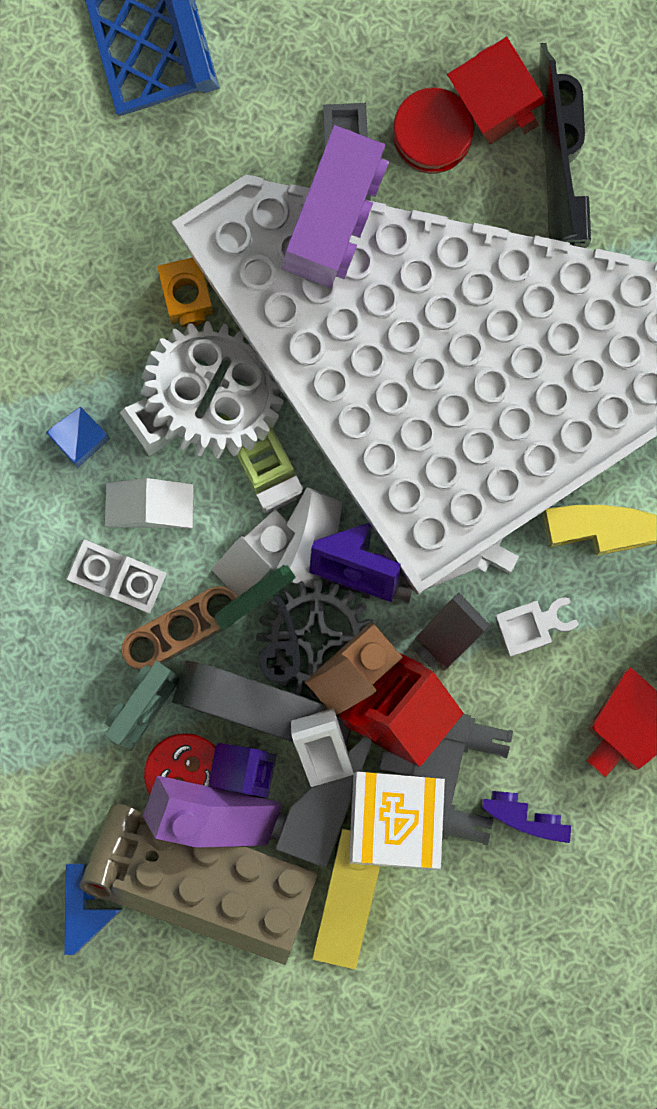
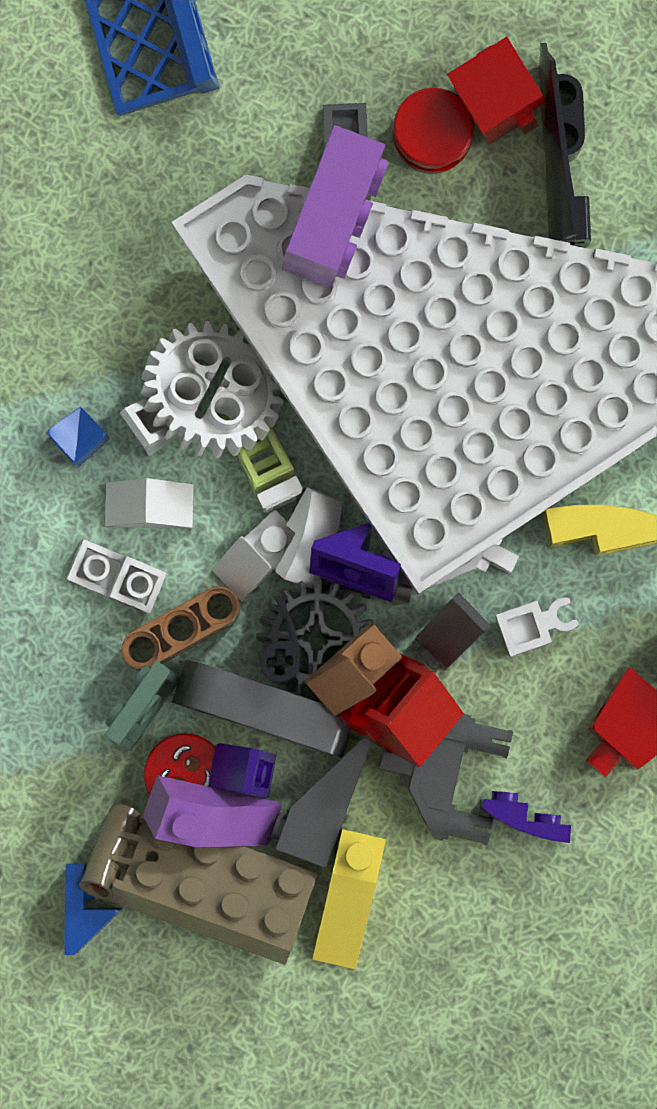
light orange brick [157,257,213,328] -> none
clear green tile [213,564,296,631] -> none
white slope [291,708,354,787] -> none
white tile [349,772,445,871] -> none

